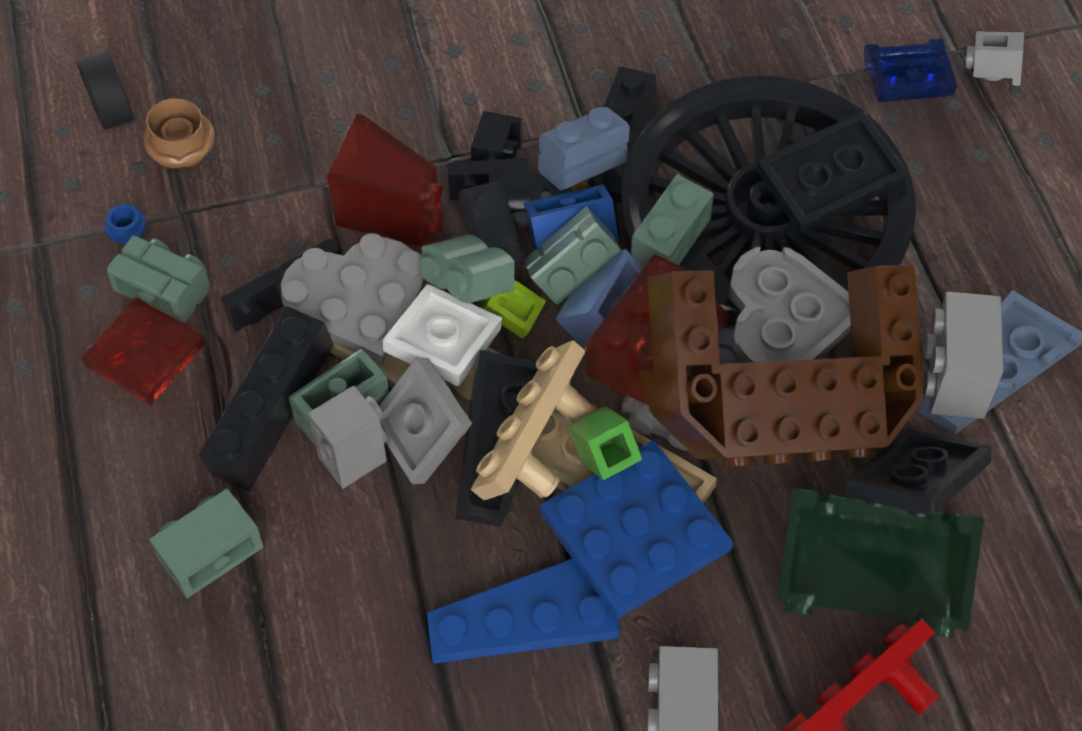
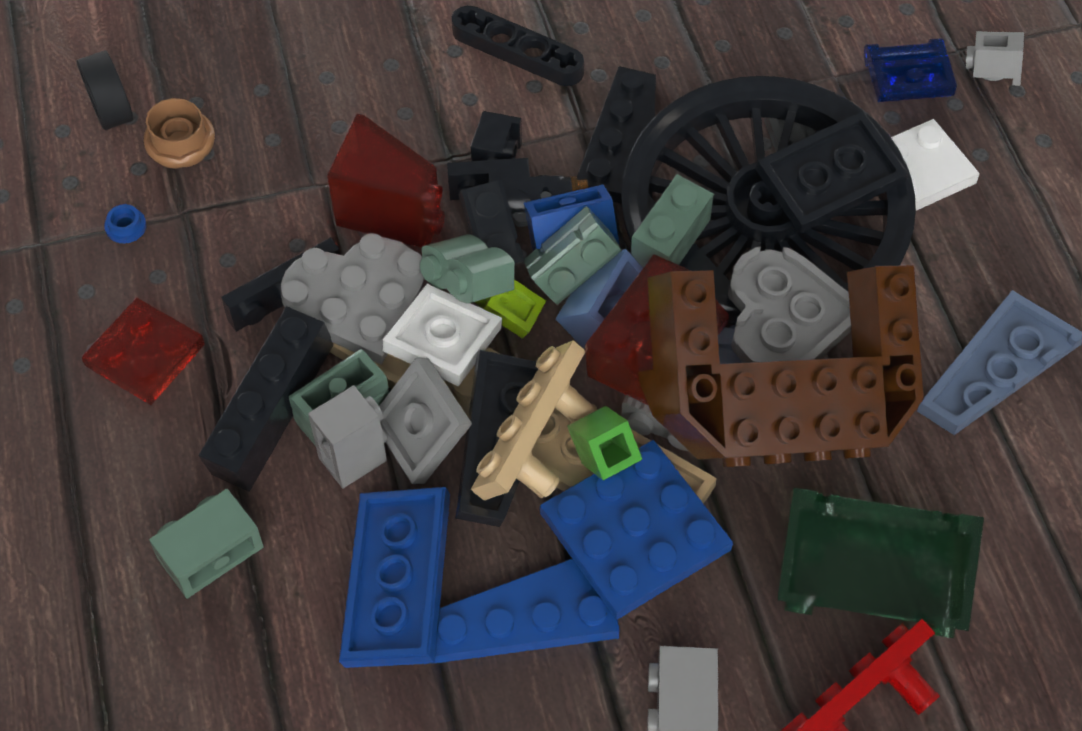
sand green brick [107,235,211,323] -> none
sand blue brick [538,107,630,191] -> none
black plate [846,429,992,517] -> none
light grey brick [923,291,1003,419] -> none
none -> blue tile [339,487,450,668]
none -> black beam [451,6,584,86]
none -> white plate [891,119,980,211]

